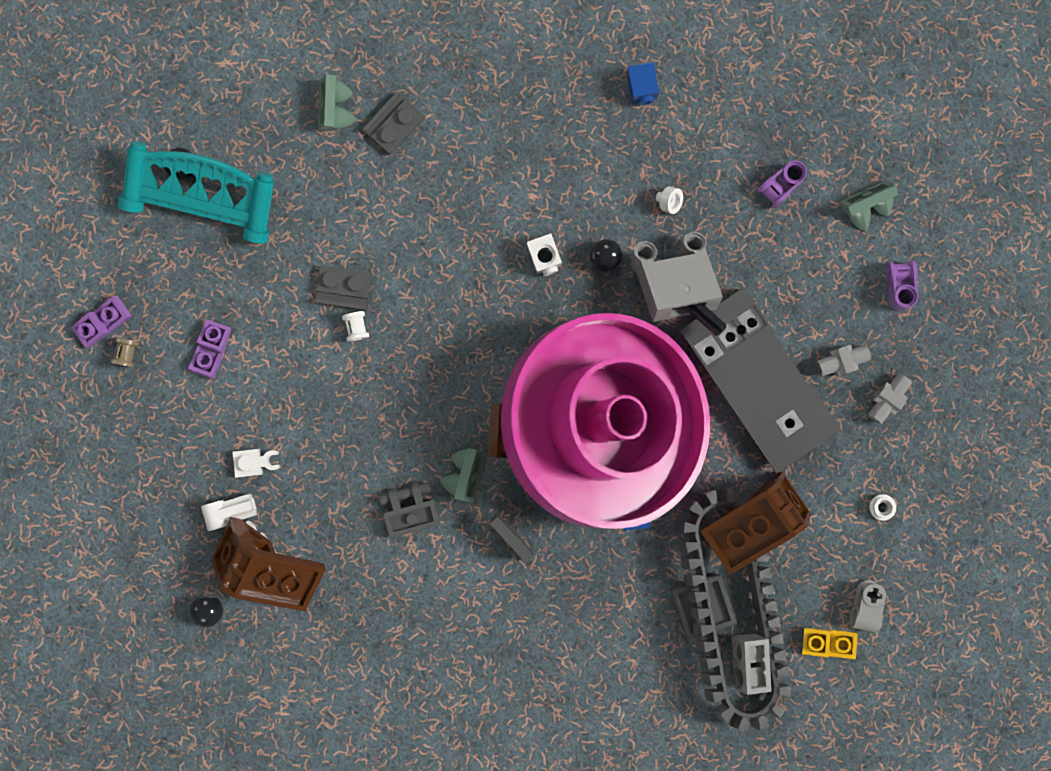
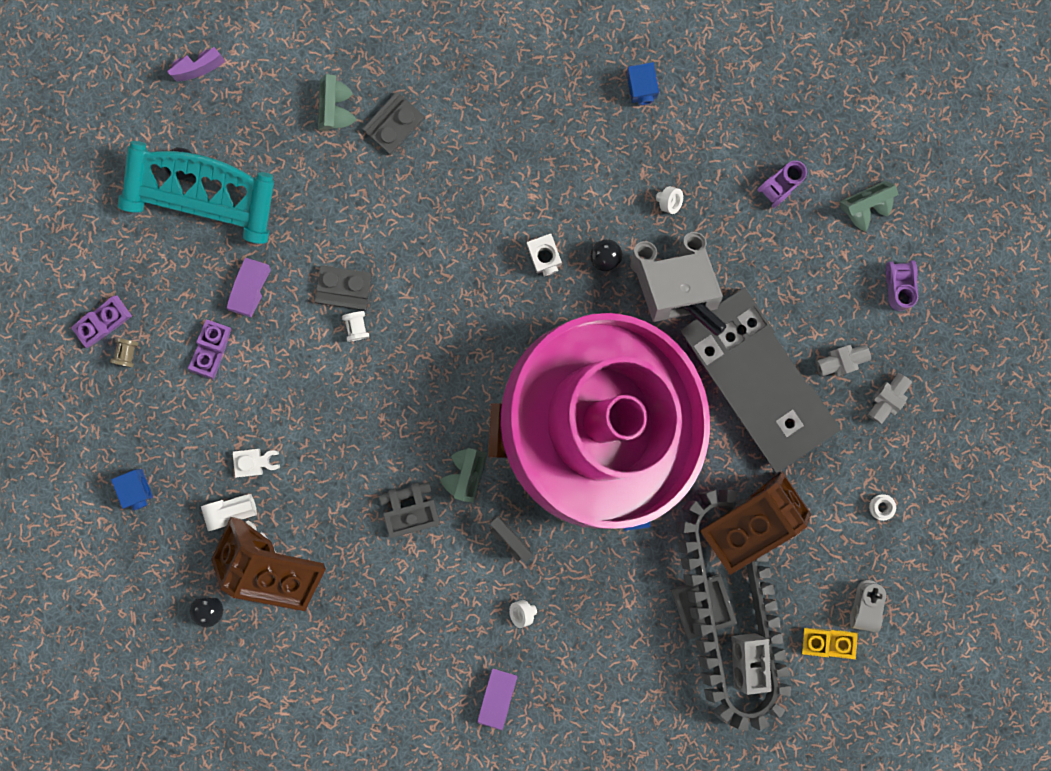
none -> blue brick [111,469,154,511]
none -> medium lavender slope [167,47,226,82]
none -> medium lavender slope [227,258,271,317]
none -> medium lavender slope [477,669,518,731]
none -> white tile [510,600,537,628]

